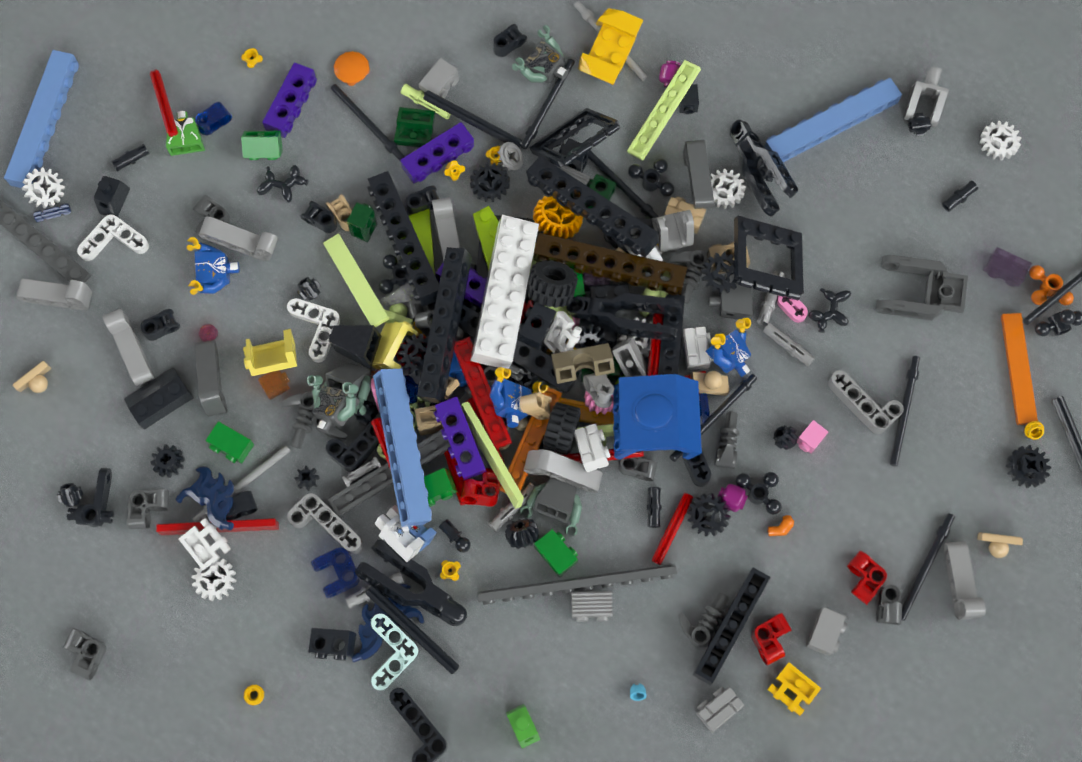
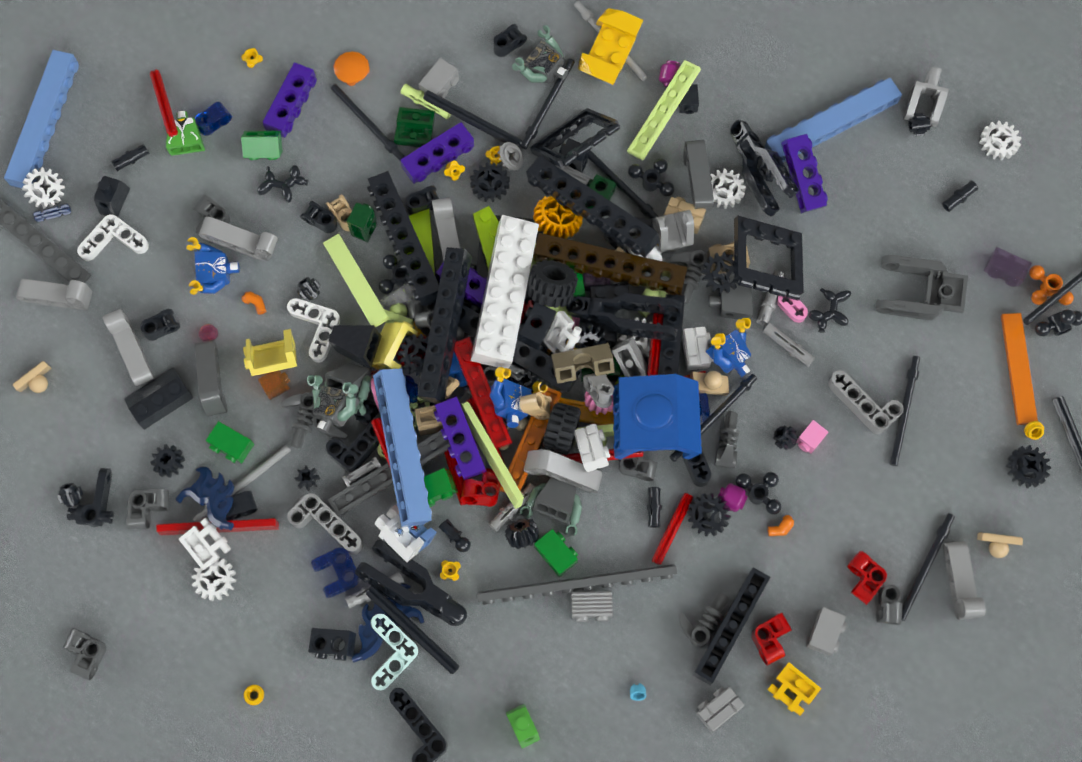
none -> orange arm [242,291,267,315]
none -> dark purple brick [781,134,828,214]

